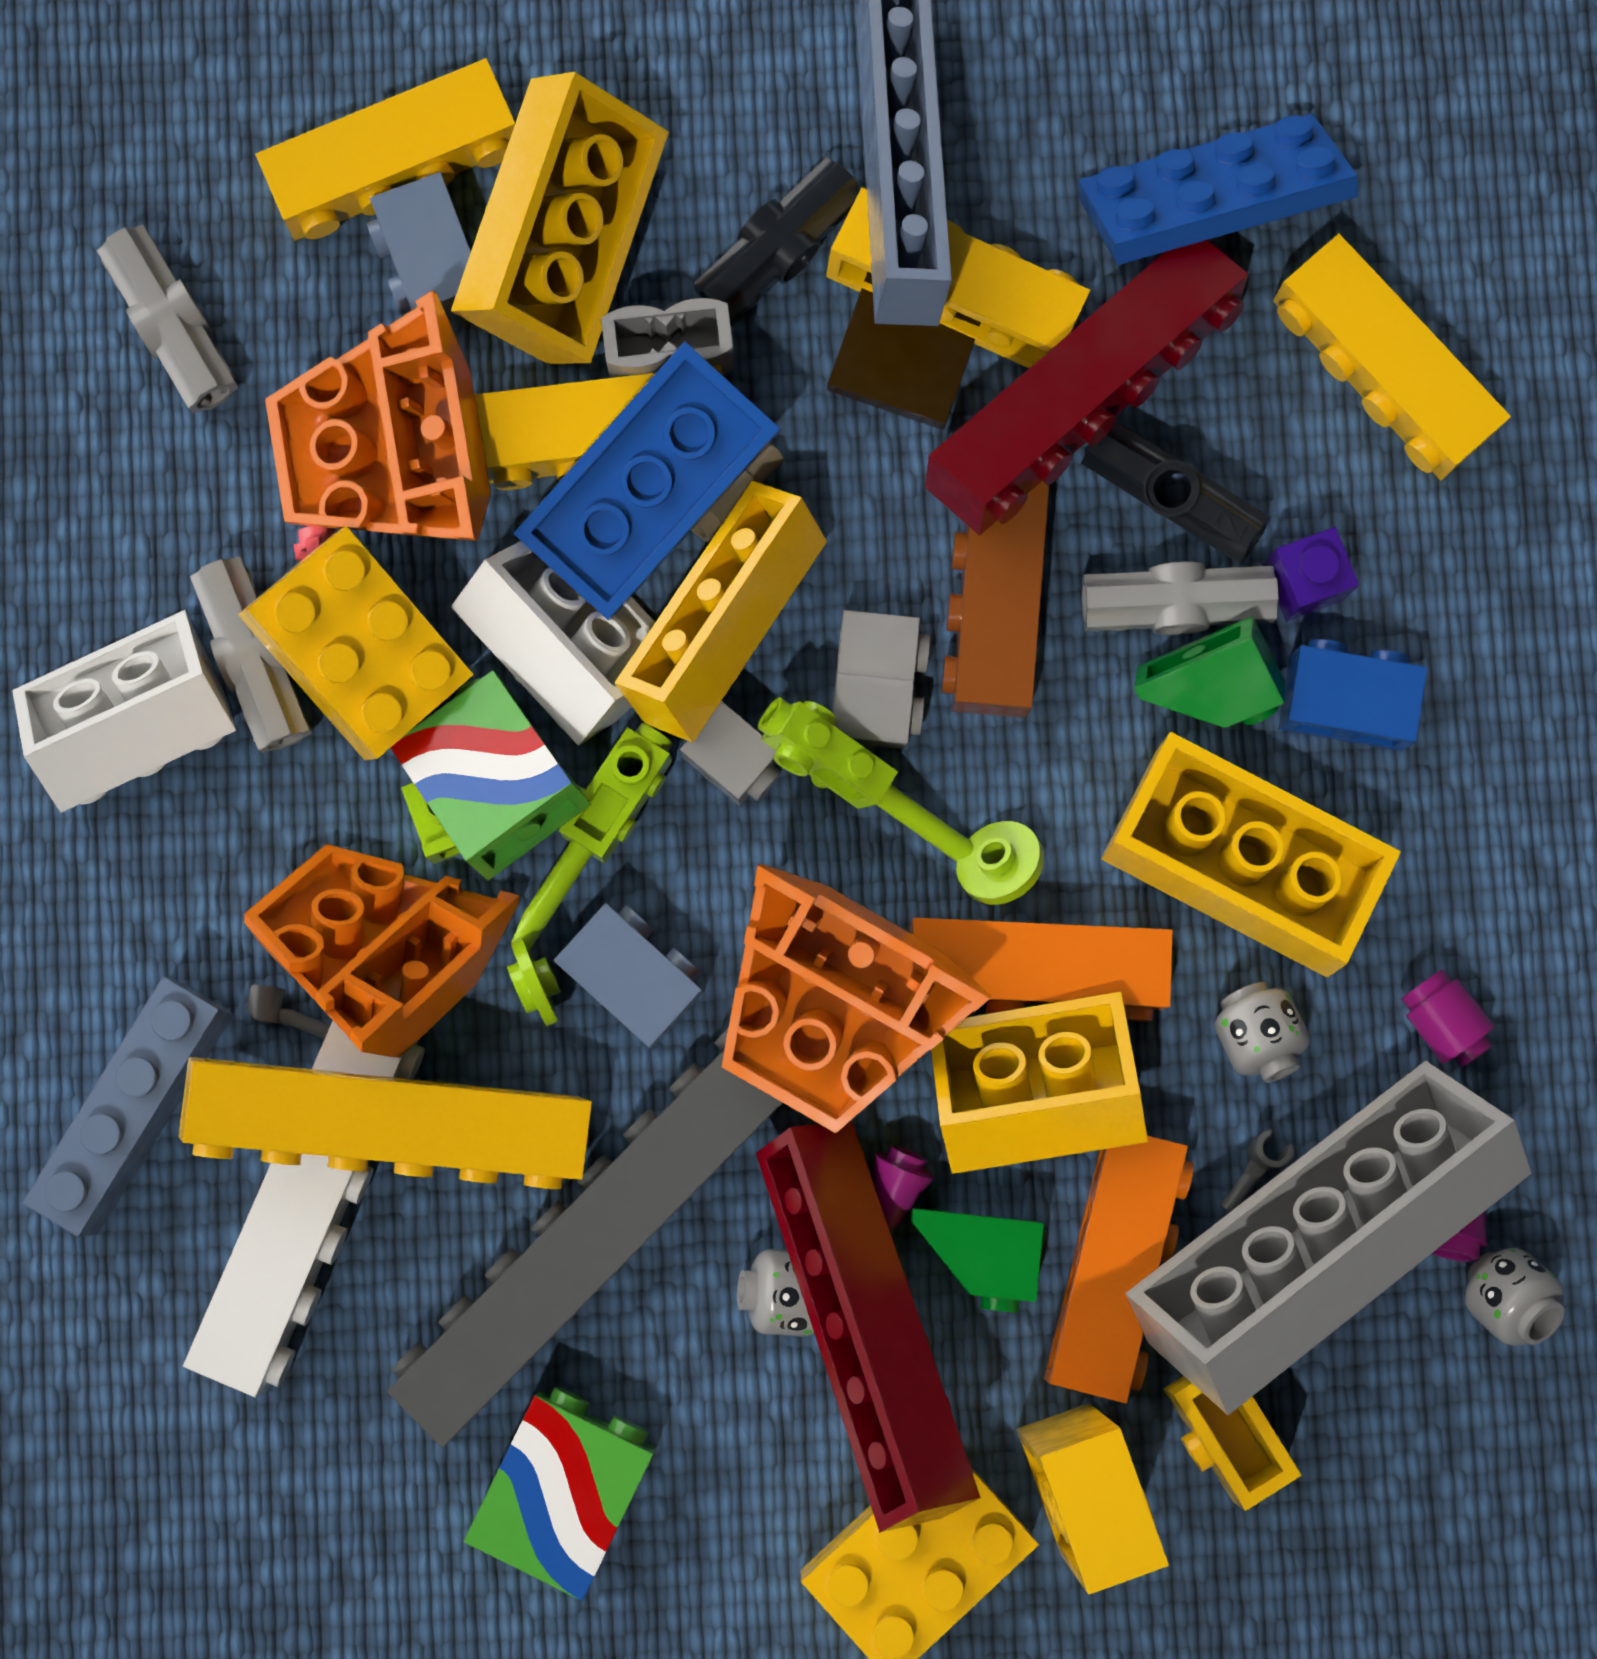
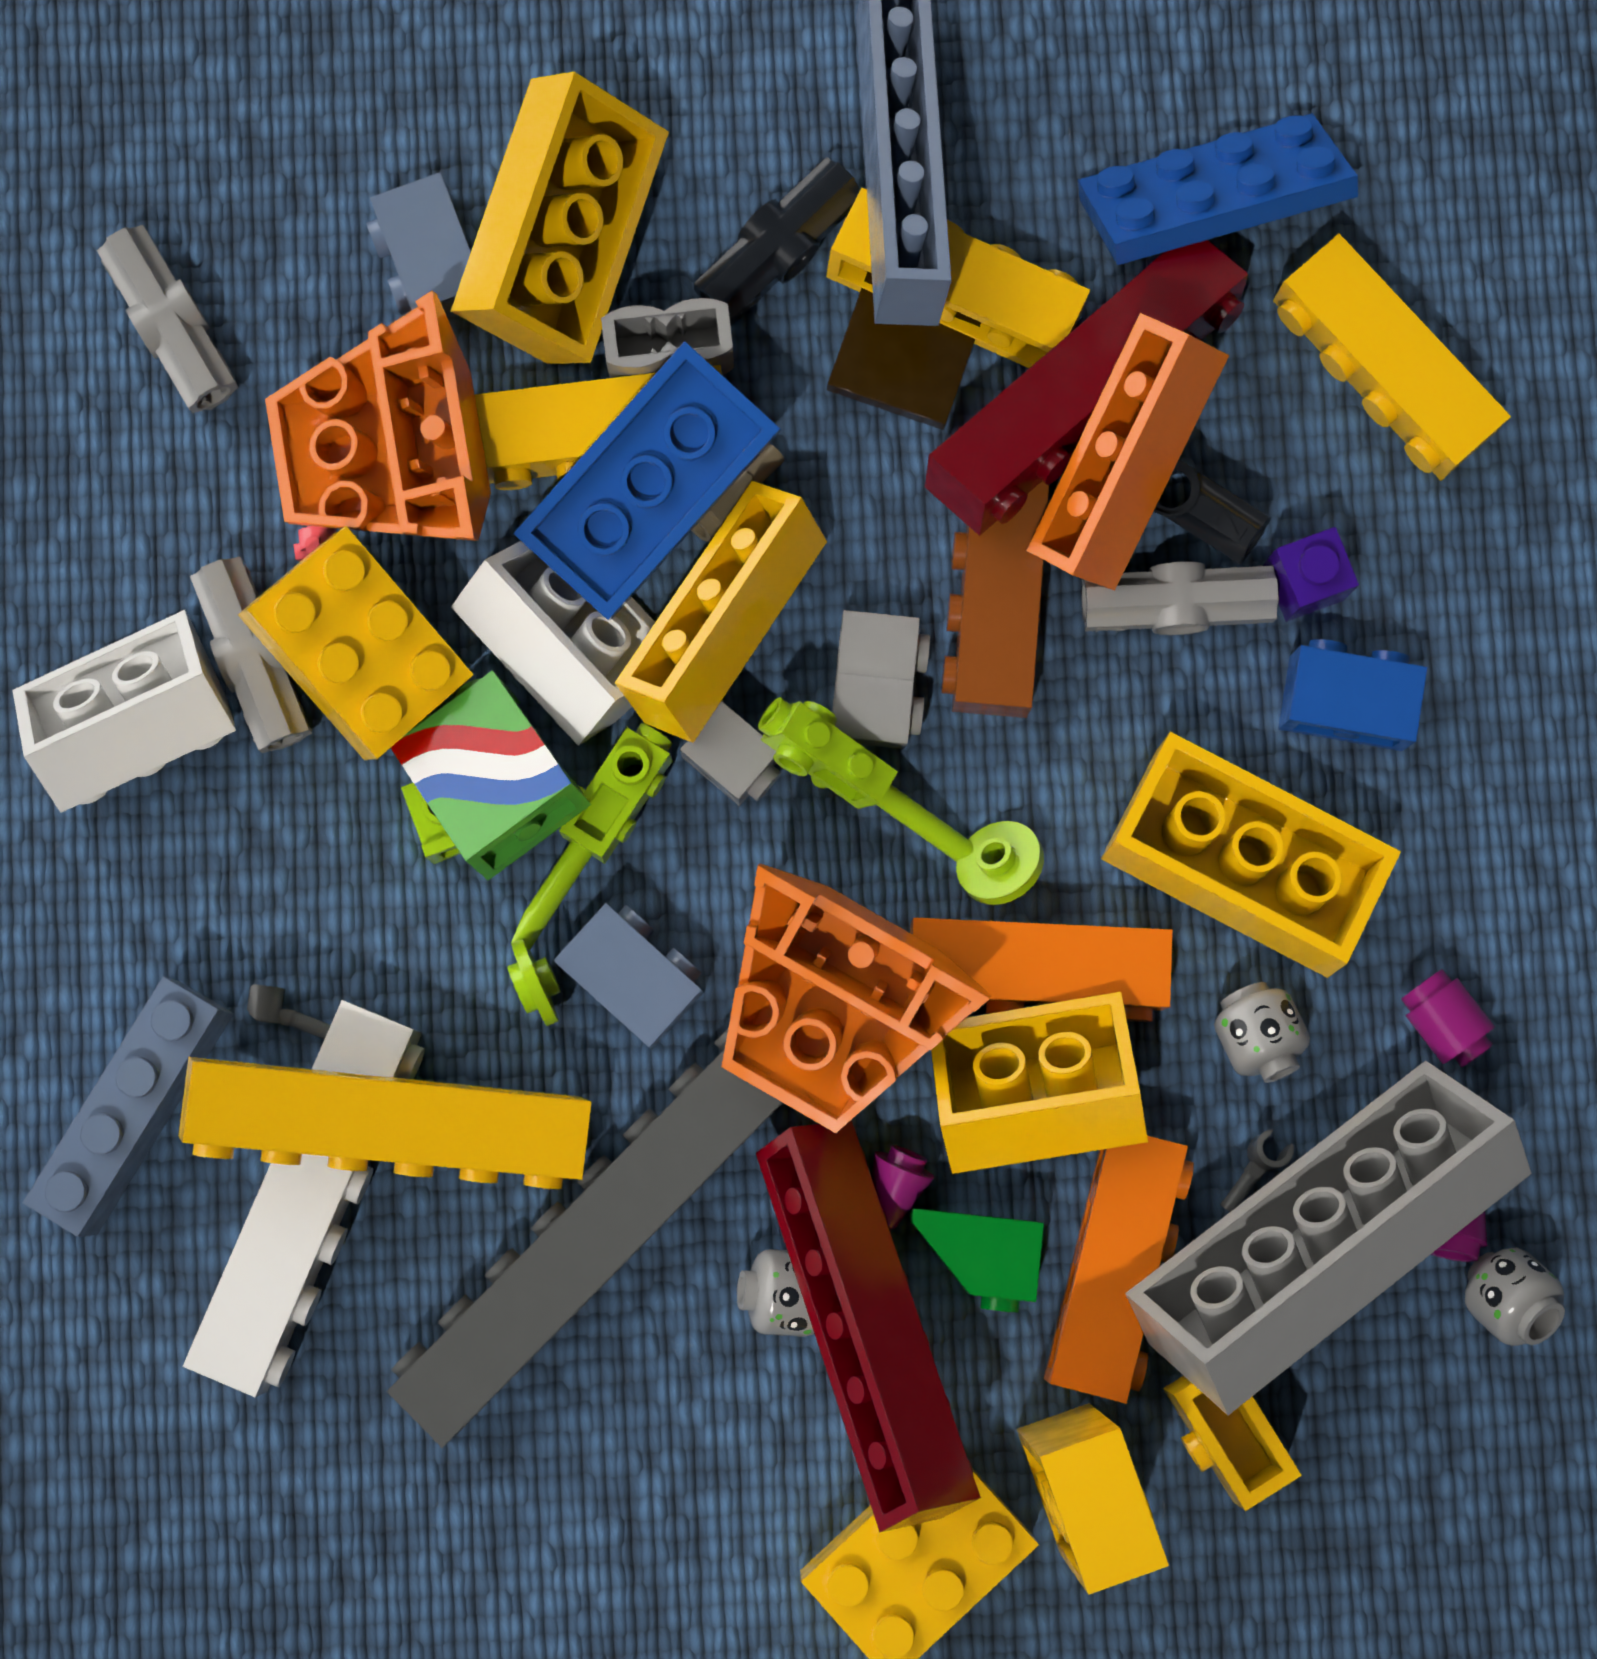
orange wedge [244,844,520,1058] -> none
yellow brick [255,58,515,241] -> none
panel [463,1386,656,1601] -> none
green slope [1134,616,1285,728] -> none
none -> orange brick [1026,313,1229,591]

